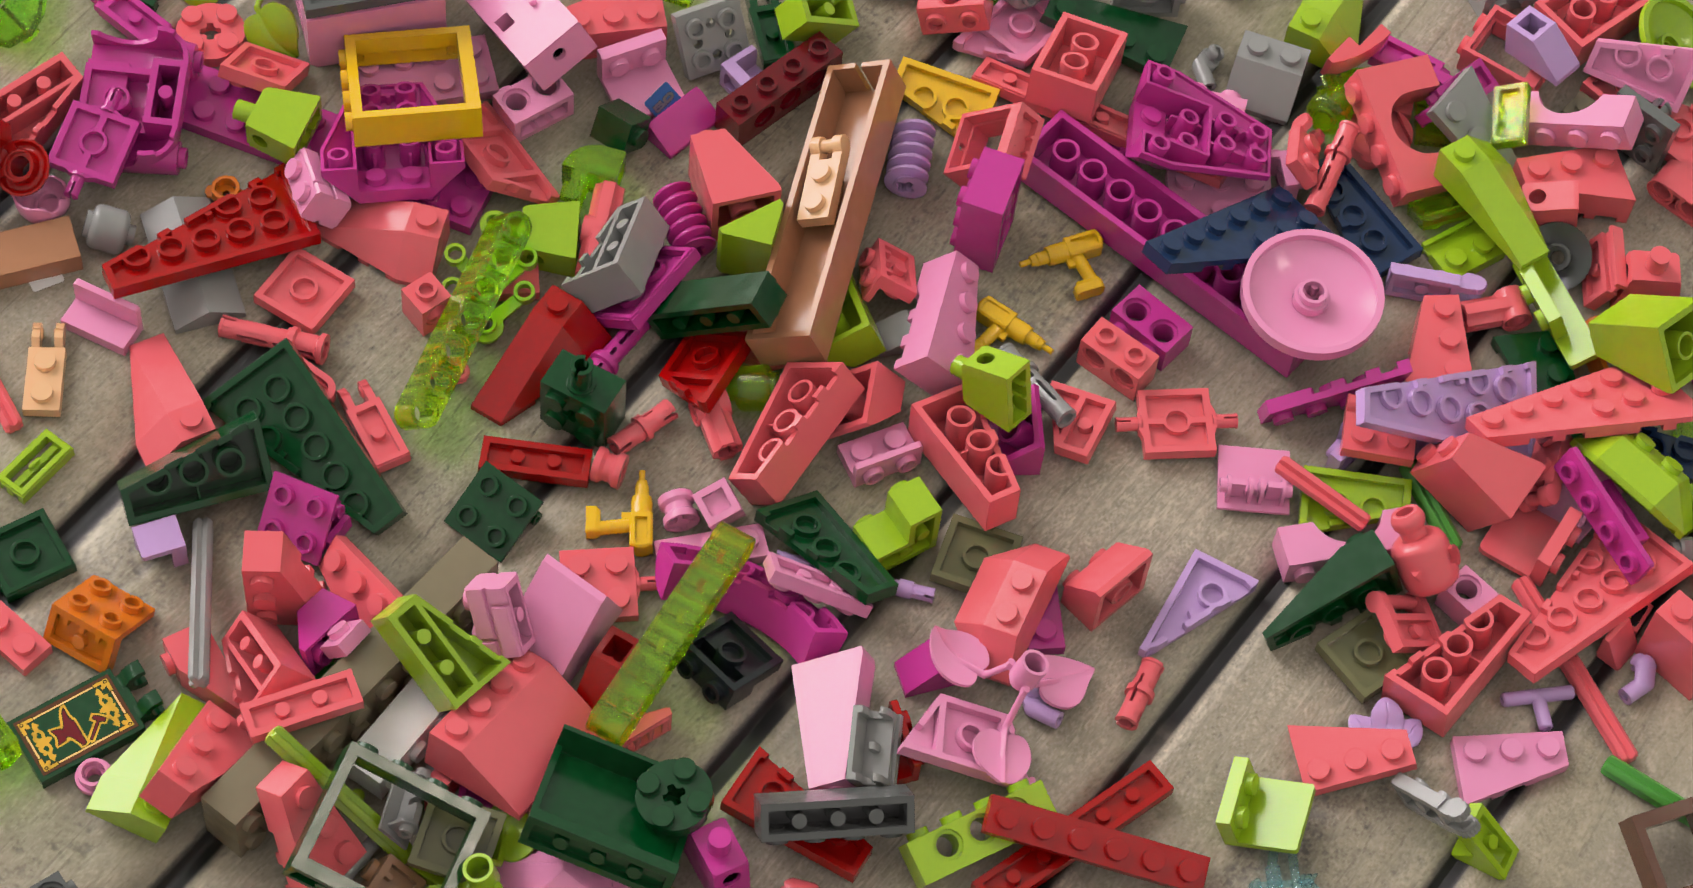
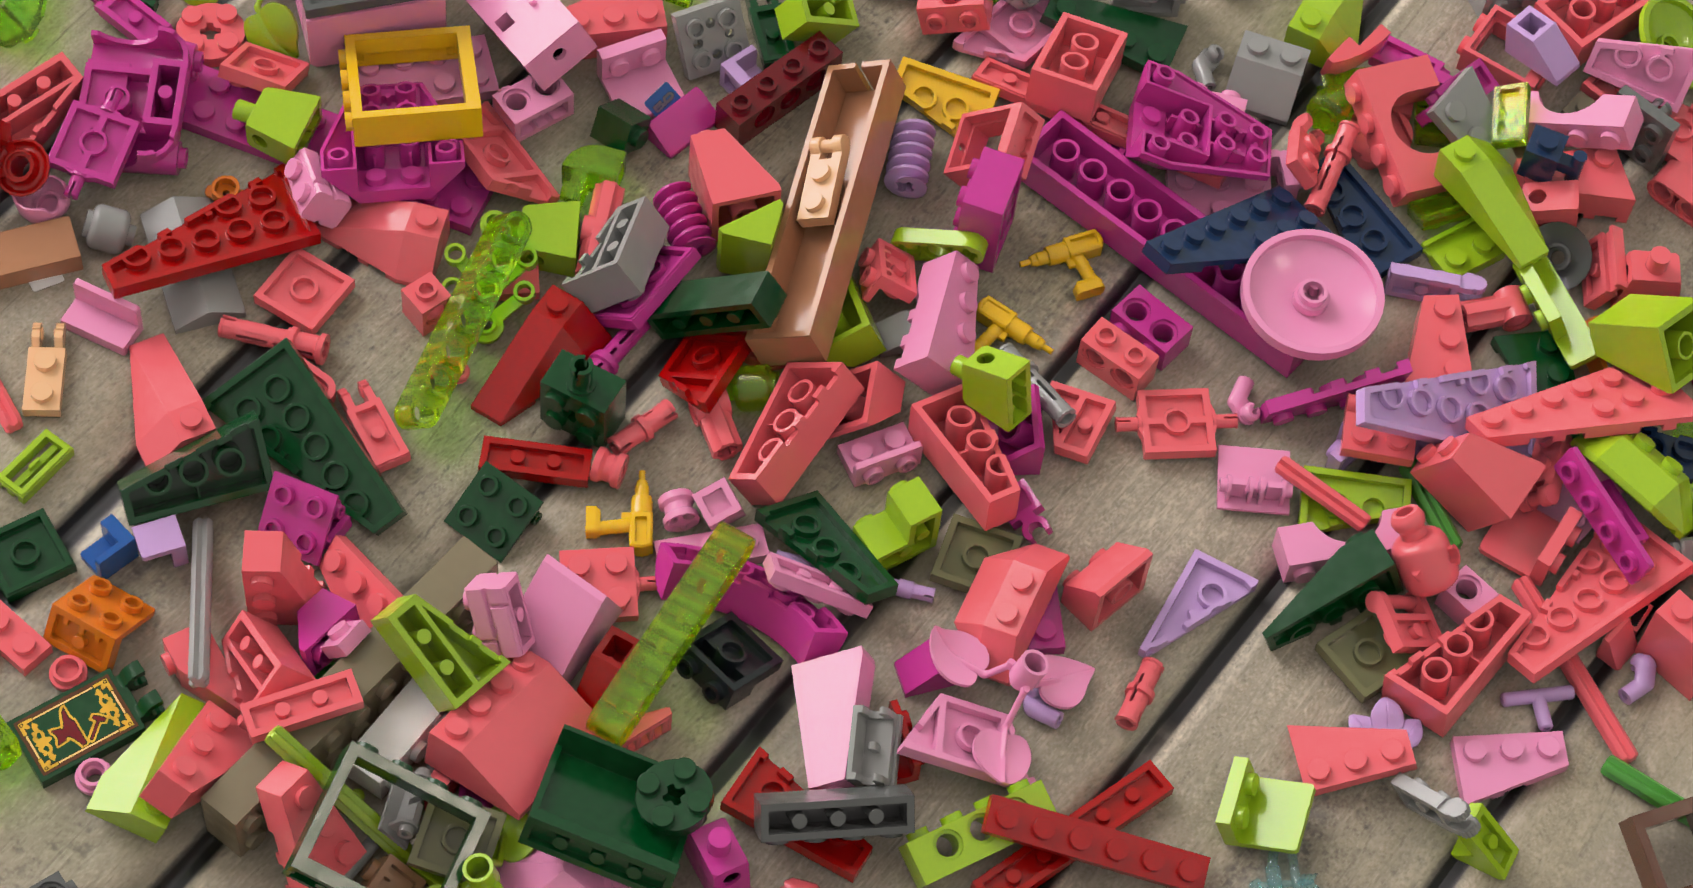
none -> coral plate [49,655,88,692]
none -> blue panel [80,514,139,579]
none -> lime beam [890,227,988,264]
none -> dark pink plate [1009,478,1053,544]
none -> bright pink arm [1227,376,1261,425]
none -> dark blue brick [1516,124,1587,182]

